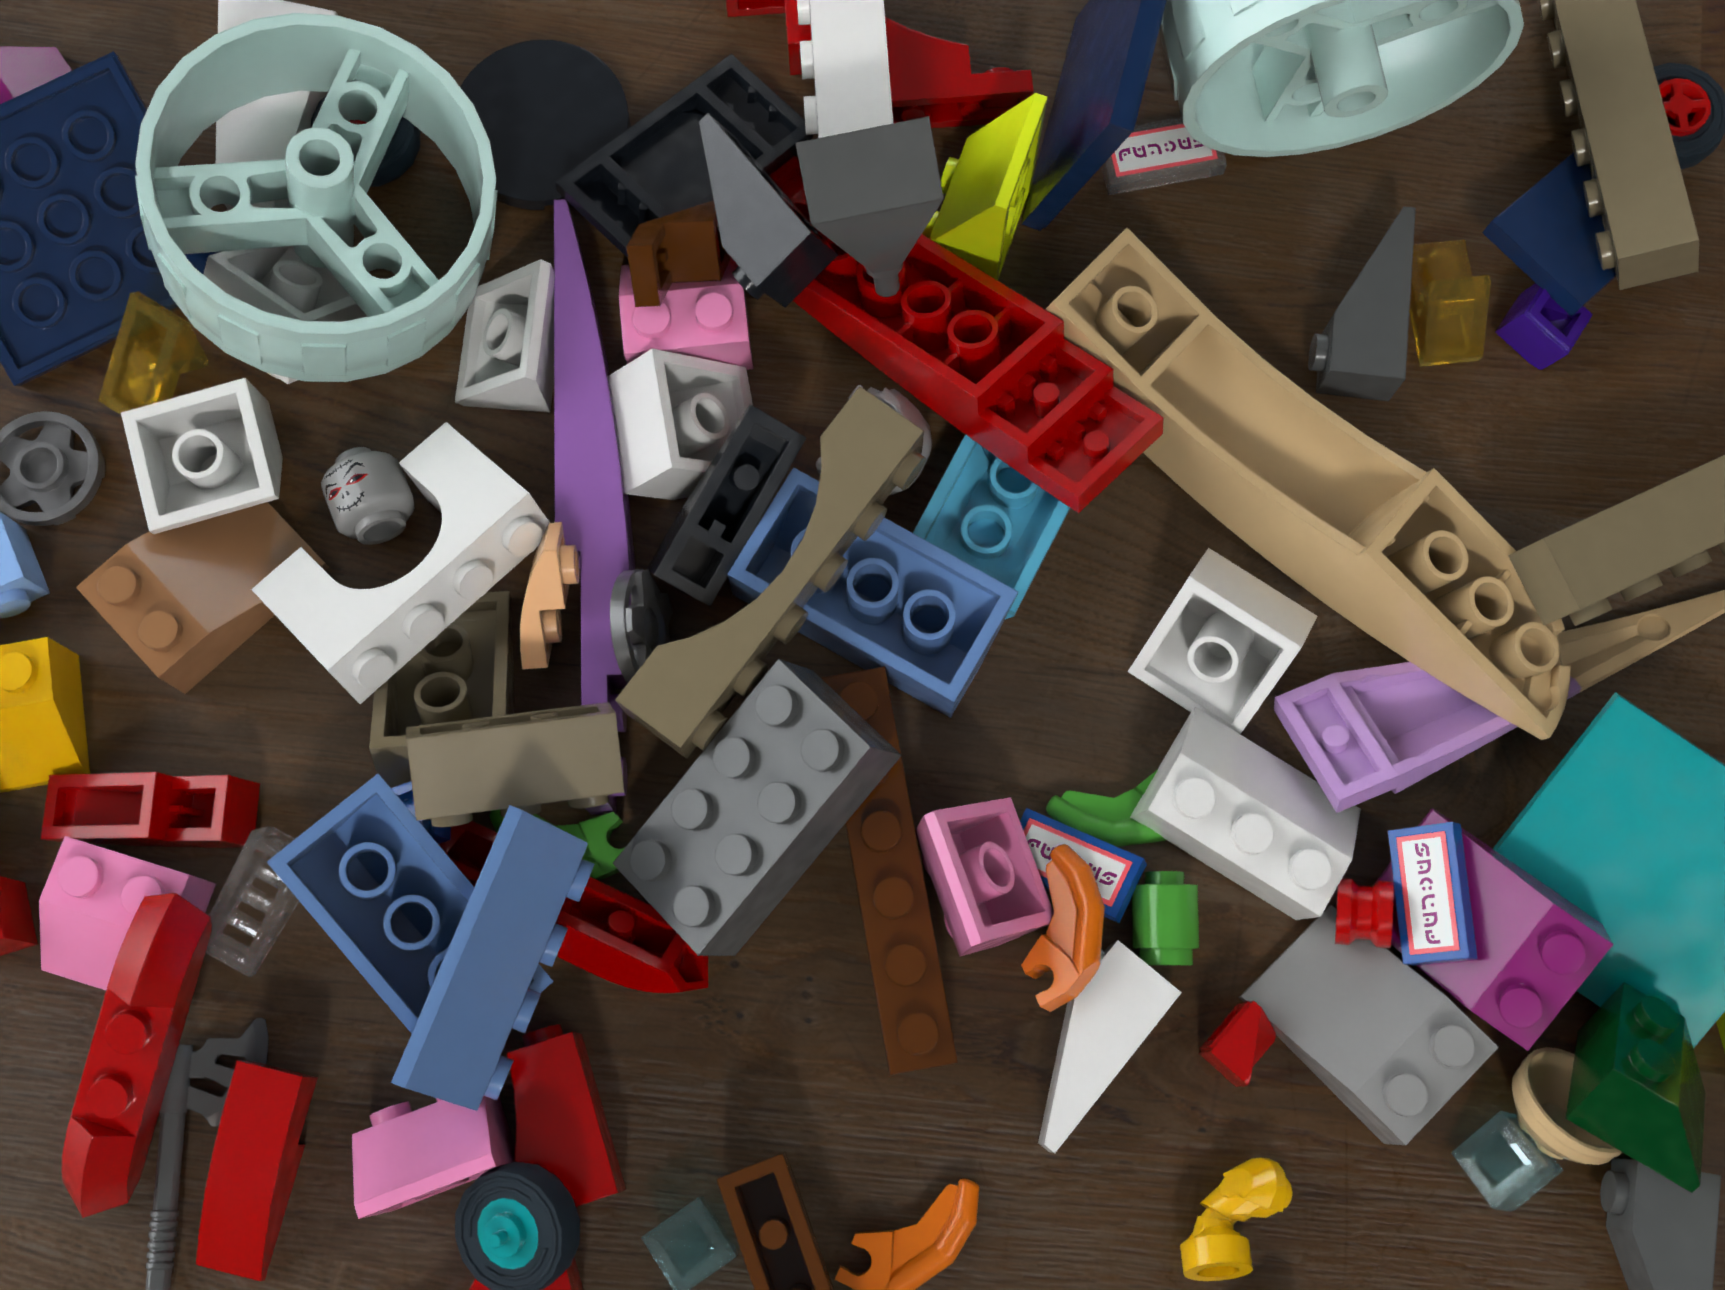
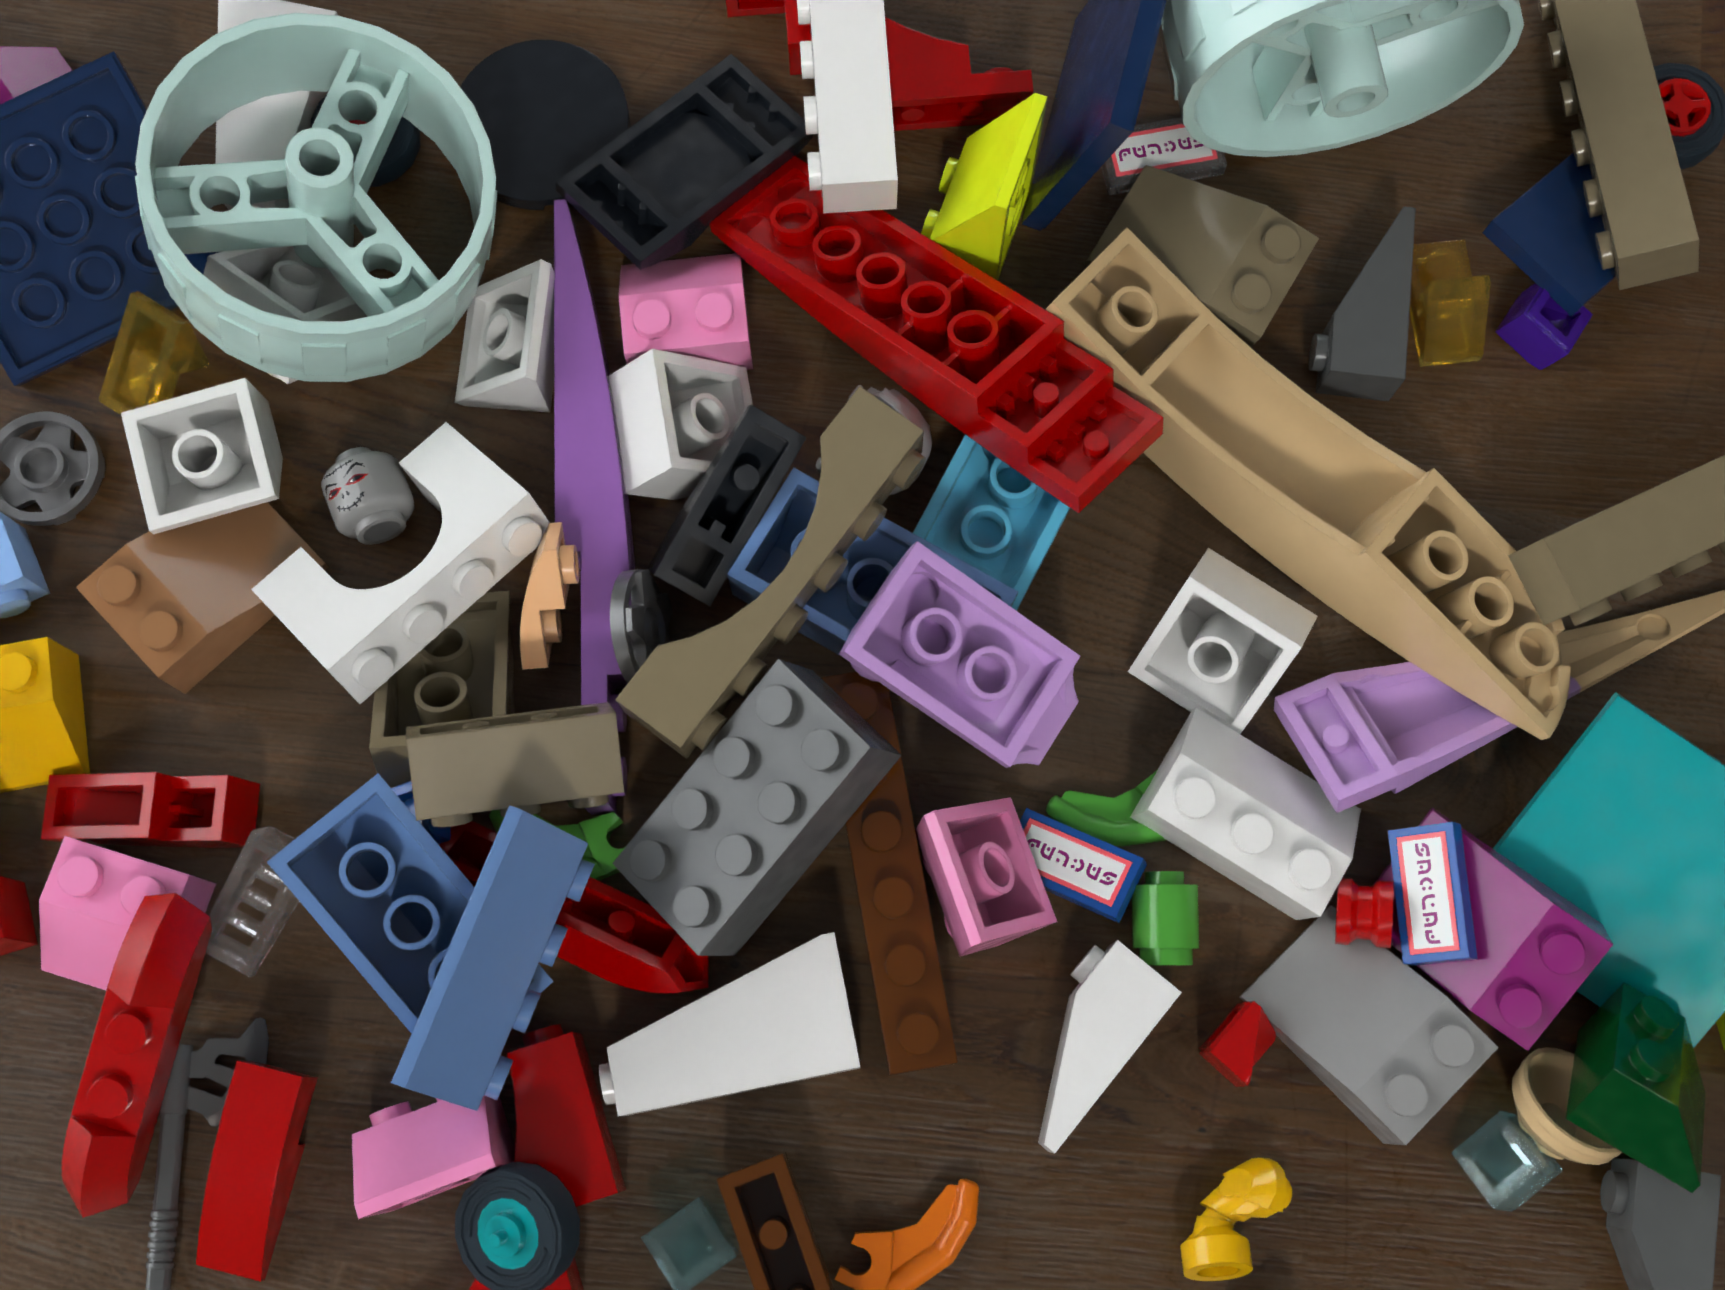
reddish brown slope [626,201,731,307] -> none
slope [699,113,838,308] -> none
dark grey piece [796,116,944,297] -> none
orange piece [1021,844,1105,1012] -> none
none -> white slope [599,932,861,1116]
none -> lavender slope [839,541,1081,768]
none -> dark tan slope [1084,165,1319,347]

